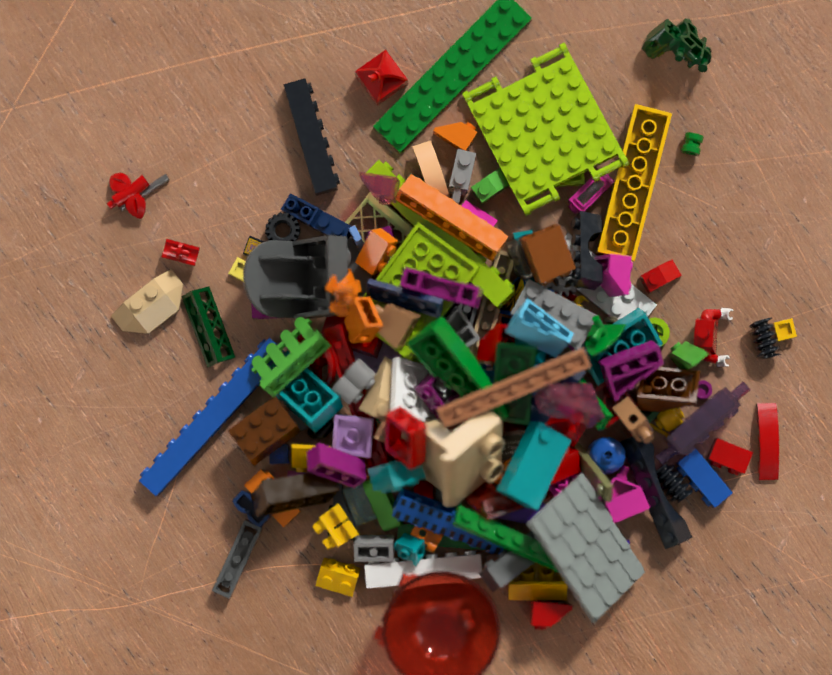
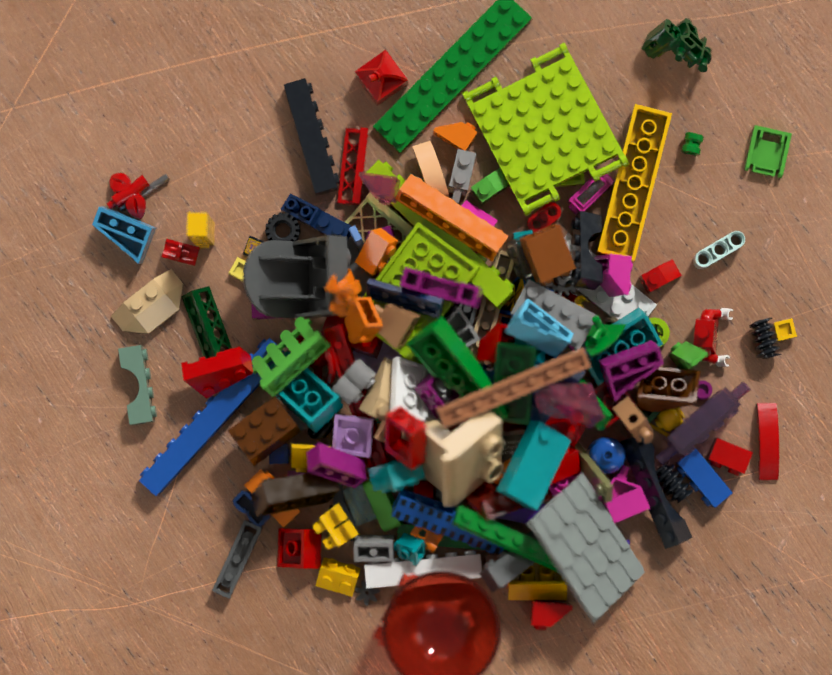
none -> dark azure wedge [92,206,156,264]
none -> sand green arch [118,345,157,425]
none -> red wedge [181,346,253,399]
none -> yellow brick [187,212,215,249]
none -> red slope [277,528,321,569]
none -> red fence [337,127,369,206]
none -> dark grey plant [355,581,380,606]
none -> red plate [527,202,561,233]
none -> light aqua beam [693,231,745,269]
none -> bright green container [744,125,792,179]

